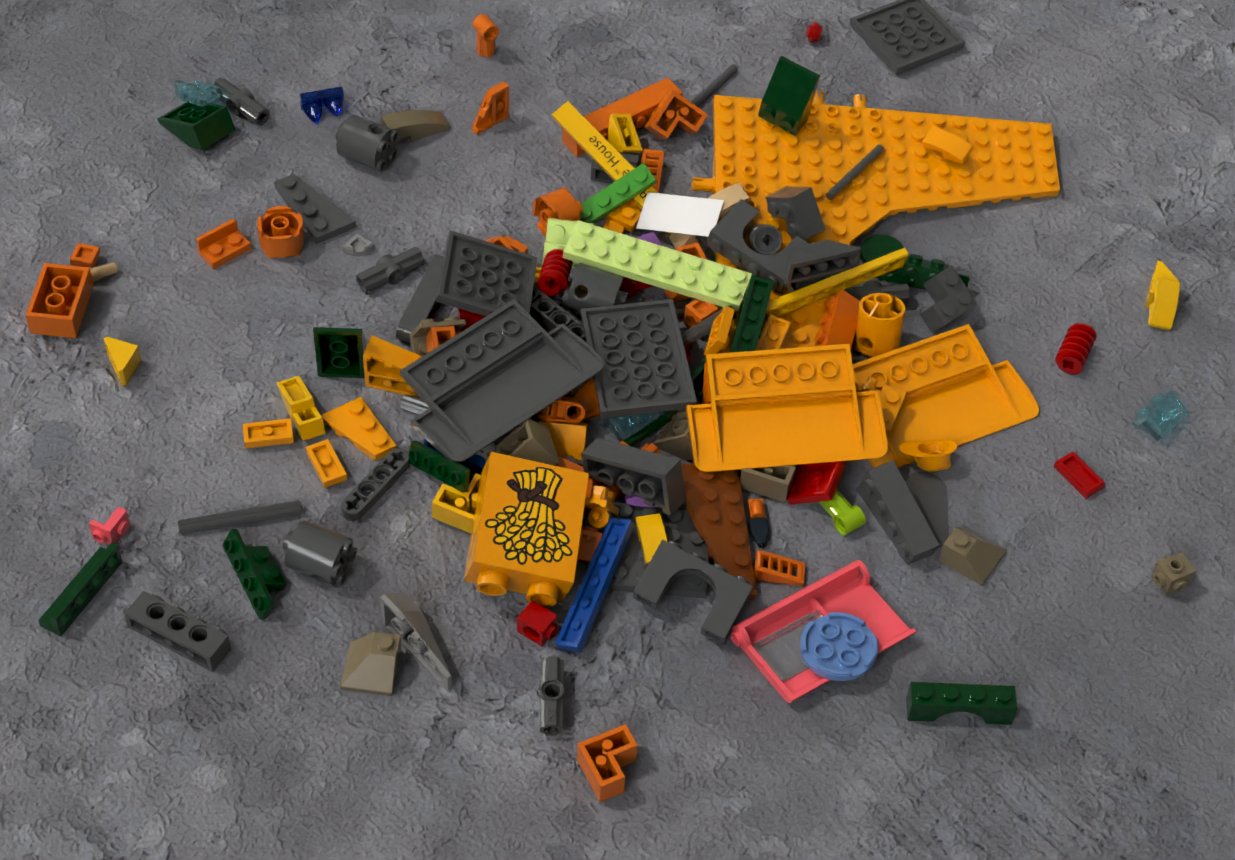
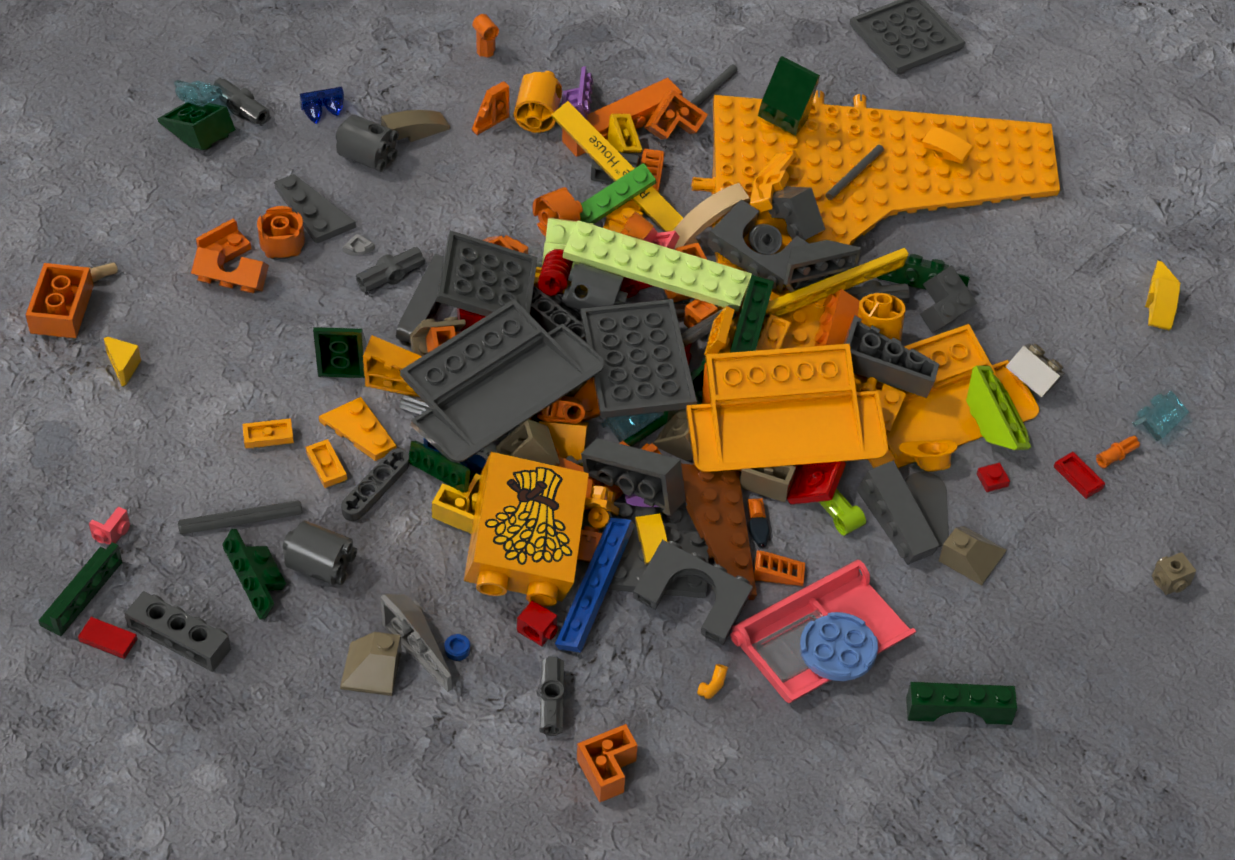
orange plate [70,243,101,268] -> none
yellow slope [276,376,326,441] -> none
white sticker [636,192,724,237] -> none
red plate [806,22,822,43] -> none
dark green tile [860,235,904,264] -> none
red piece [1055,323,1097,375] -> none
none -> red tile [78,617,138,659]
none -> orange arch [191,247,269,294]
none -> blue tile [444,634,470,661]
none -> light orange cylinder [513,71,563,133]
none -> medium lavender bracket [561,66,593,120]
none -> orange piece [620,211,654,240]
none -> coral bracket [643,227,680,249]
none -> light orange arm [697,664,728,699]
none -> light orange plate [750,149,798,212]
none -> dark grey wedge [844,315,939,398]
none -> lime wedge [966,365,1031,450]
none -> red plate [977,462,1010,492]
none -> slope [1006,343,1065,398]
none -> orange axle [1096,436,1140,468]

